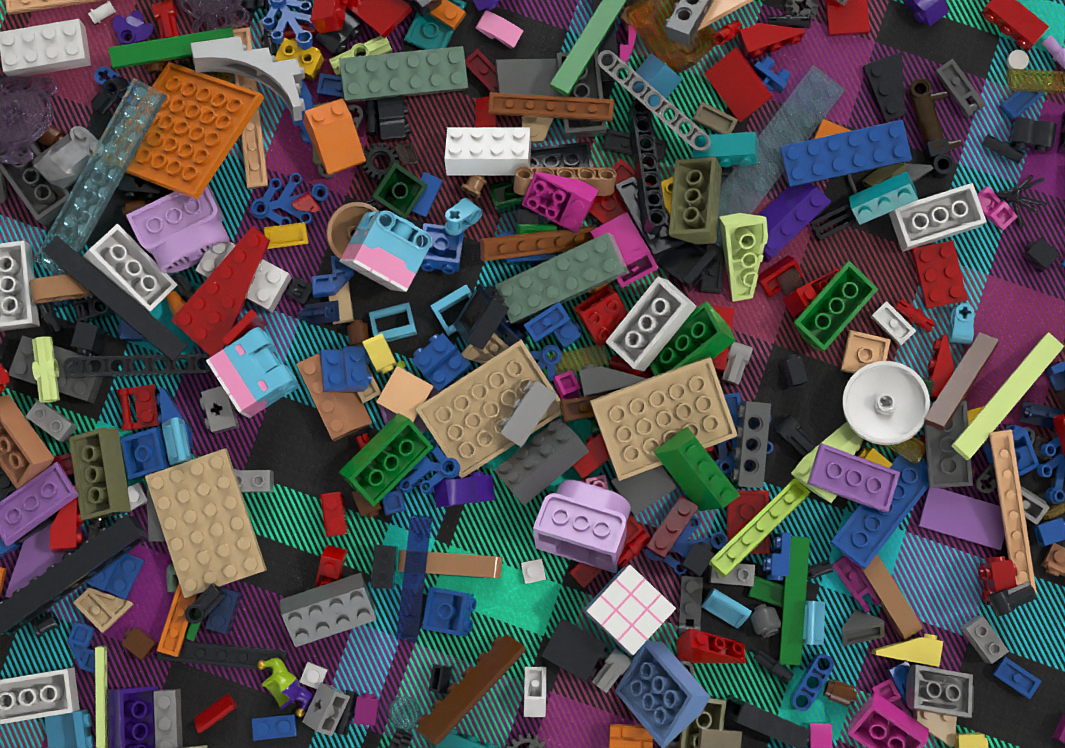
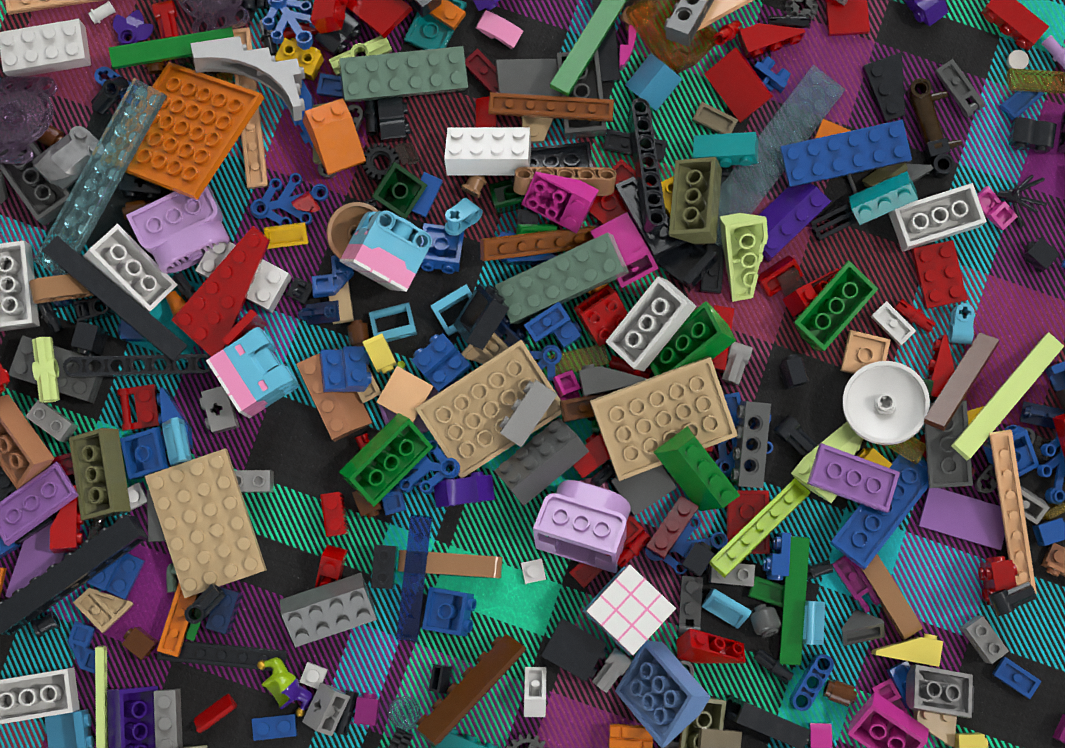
light grey beam [597,50,711,152] -> none
black pin [982,134,1025,164] -> none
none -> black axle [591,461,616,487]

